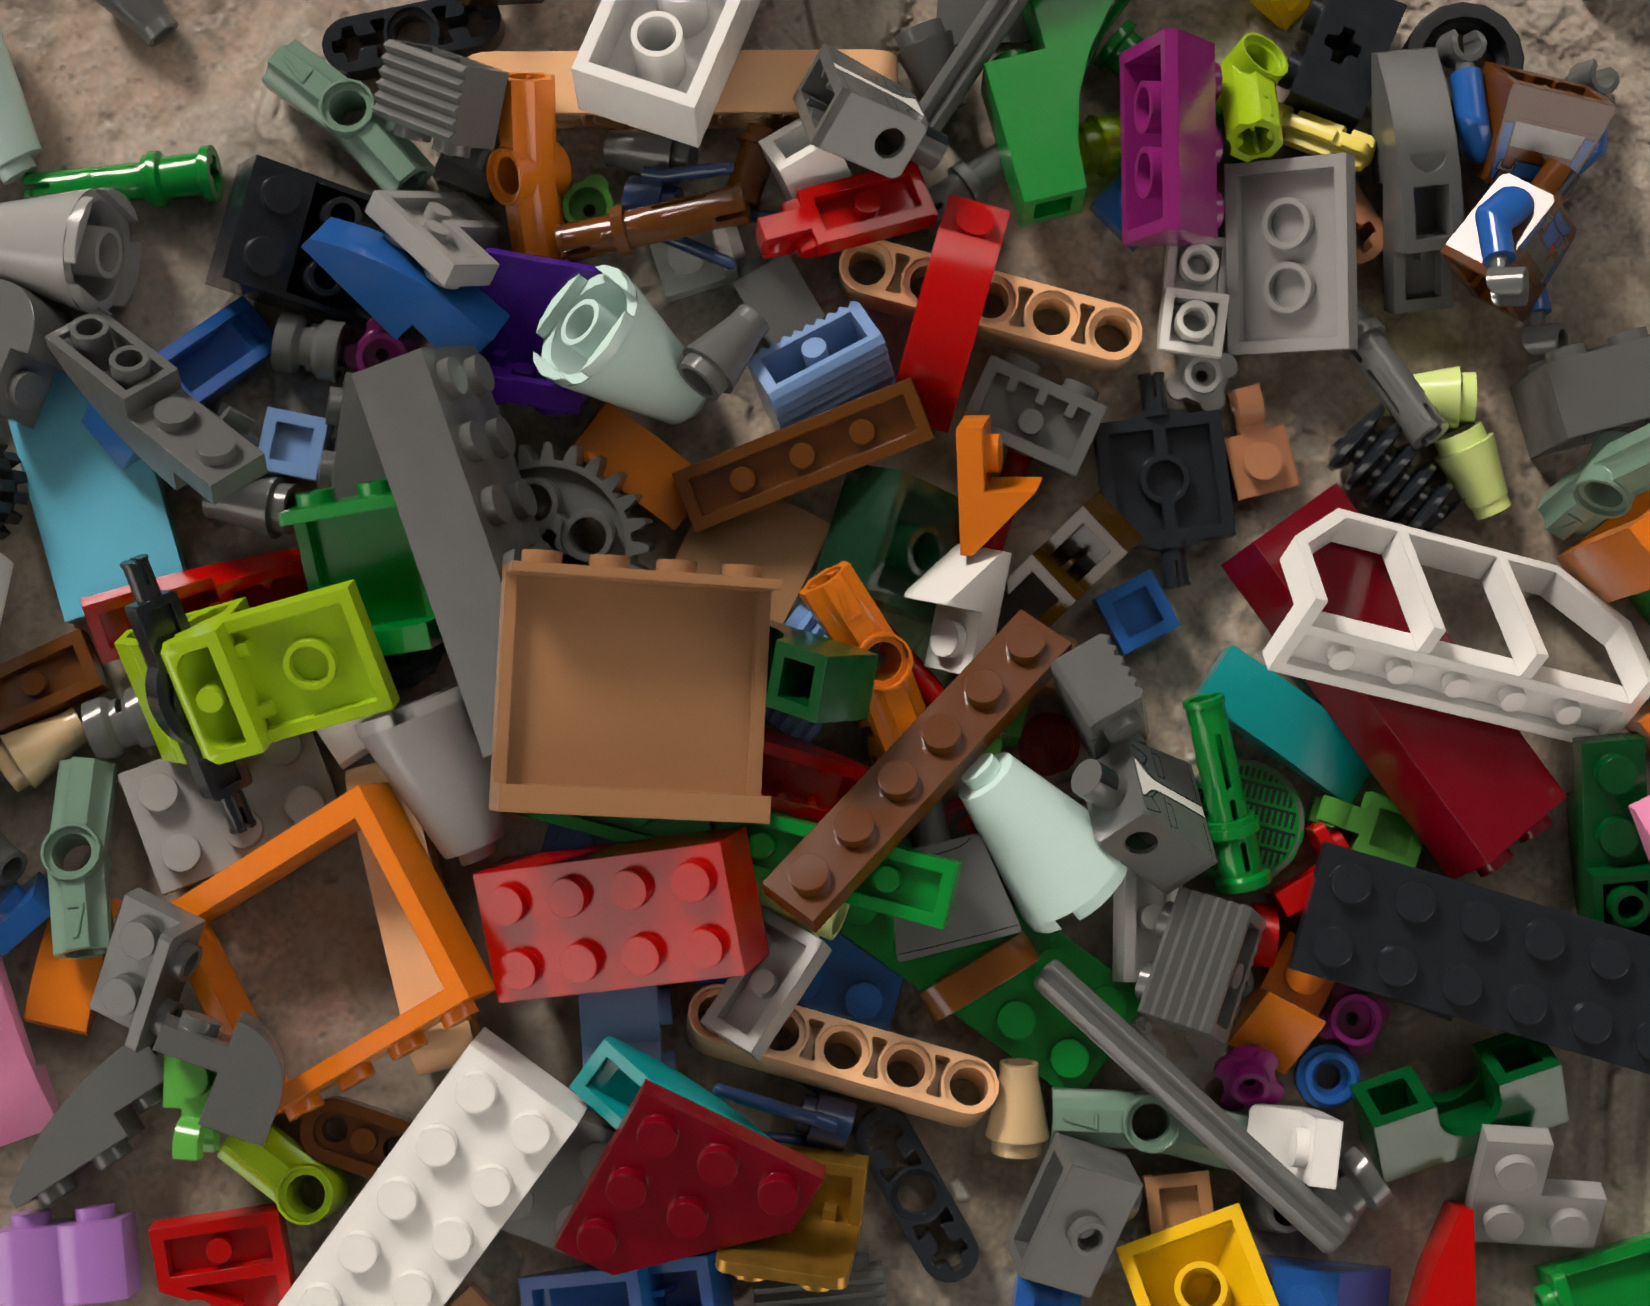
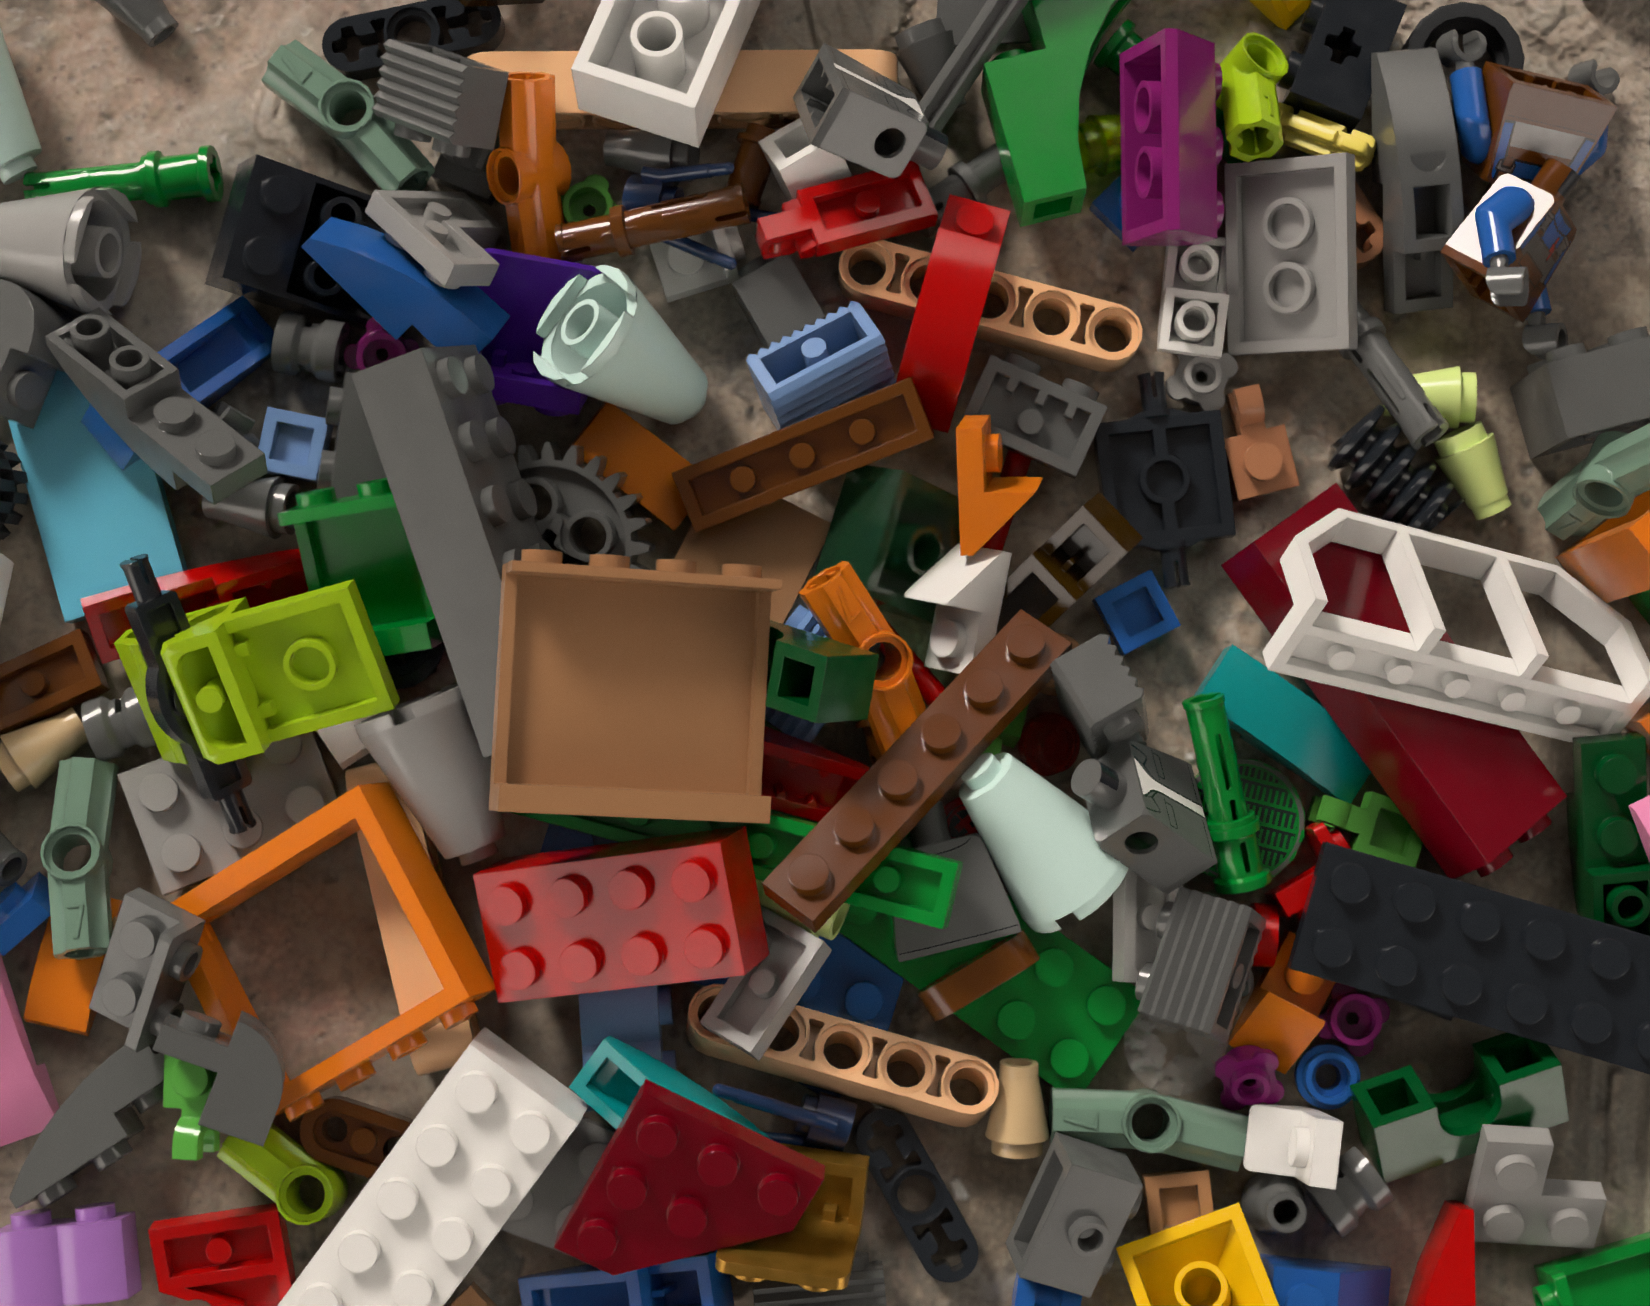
dark grey cone [677,304,769,401] -> none
dark grey axle [1034,959,1351,1254] -> none

